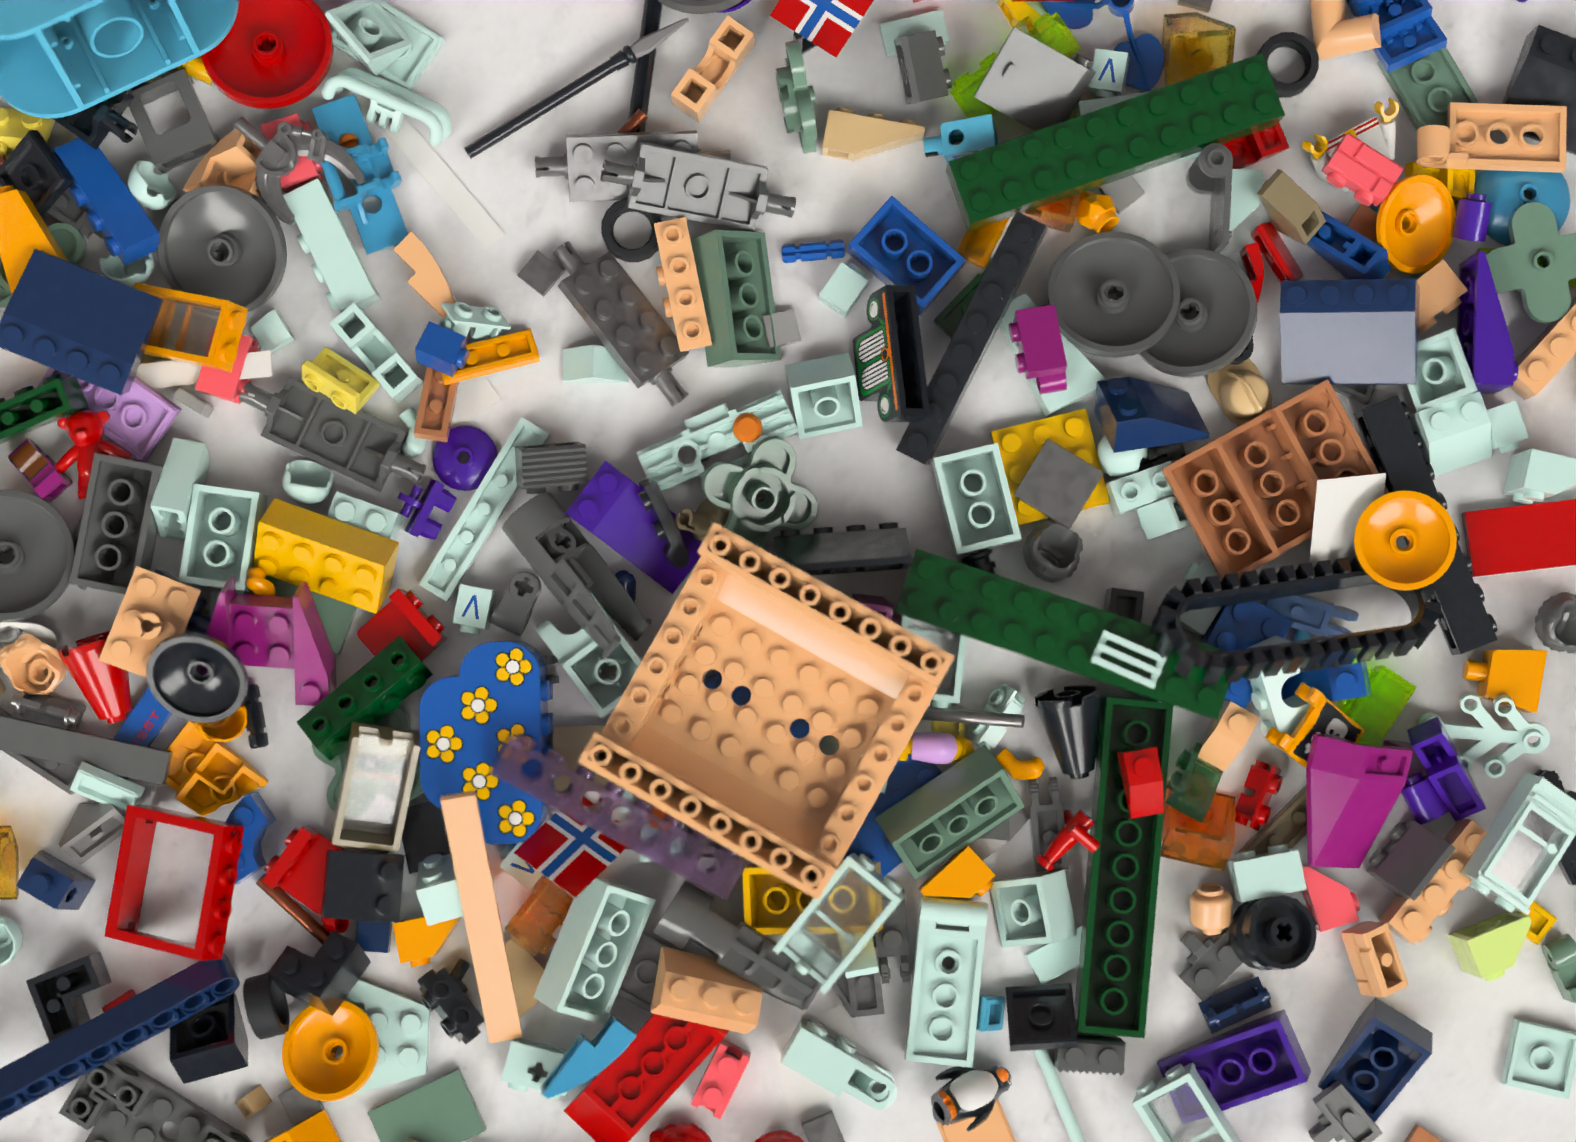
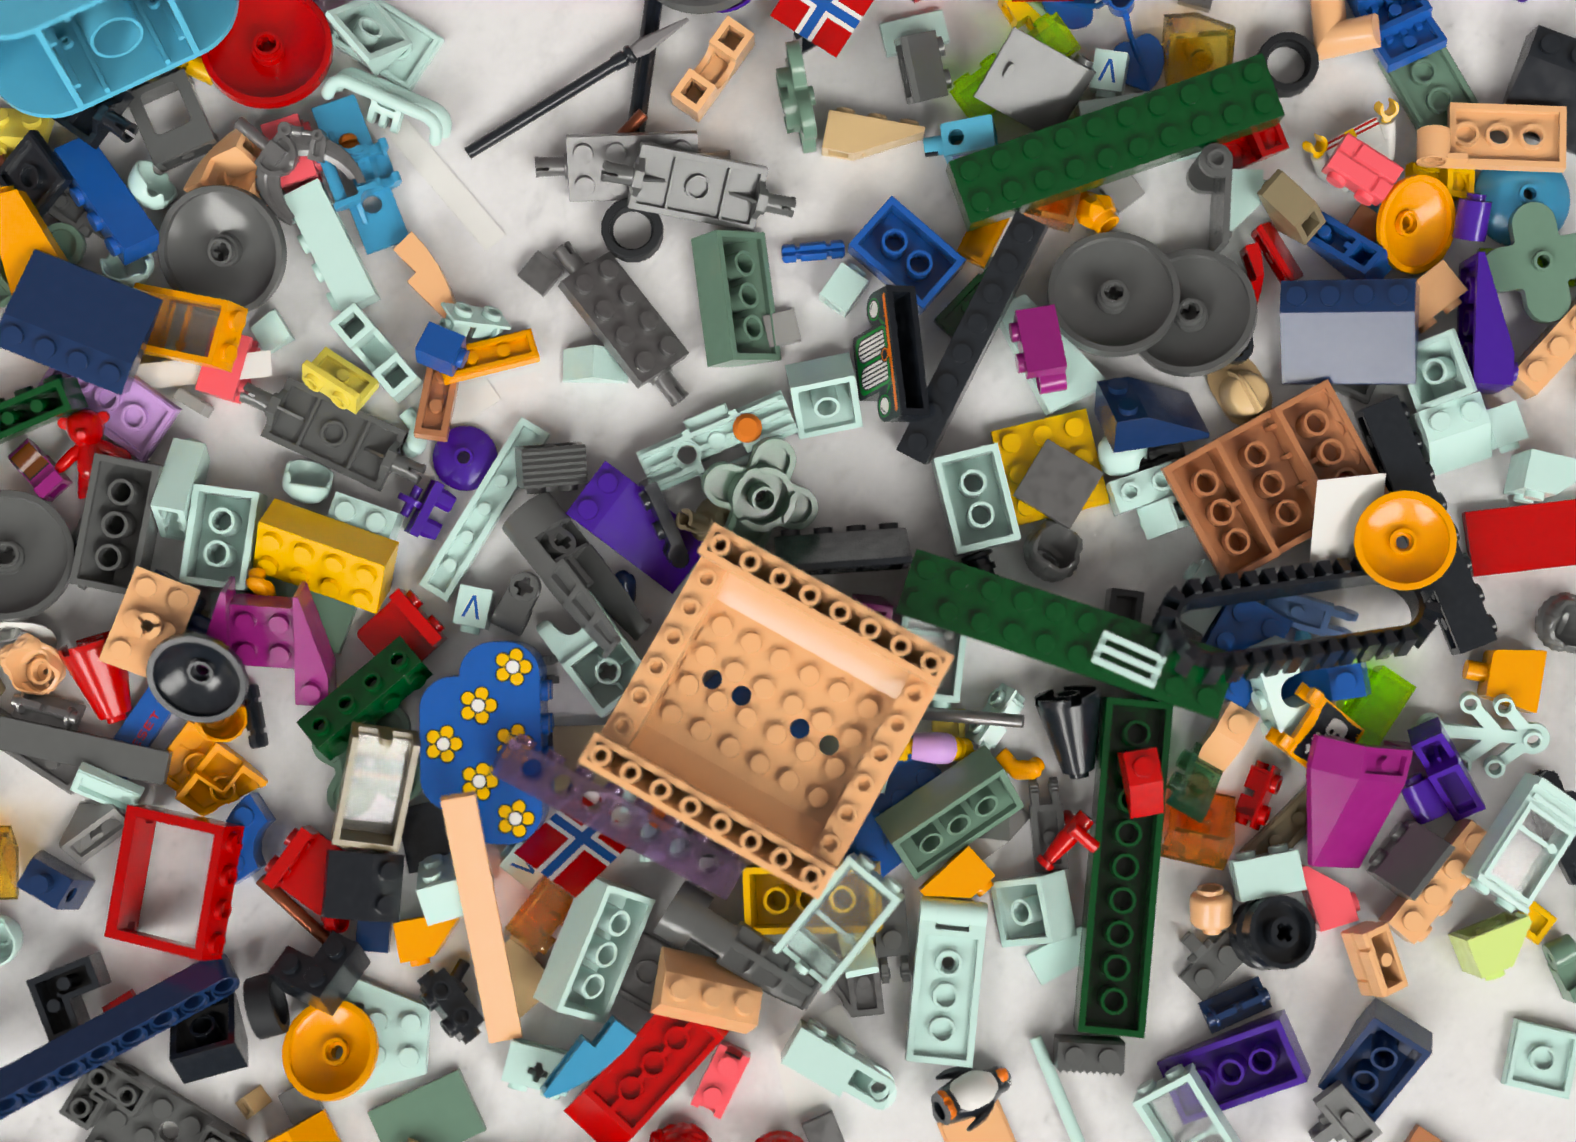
light nougat bracket [654,217,712,352] -> none
medium azure slope [976,994,1005,1031] -> none
black tile [1005,983,1078,1051] -> none

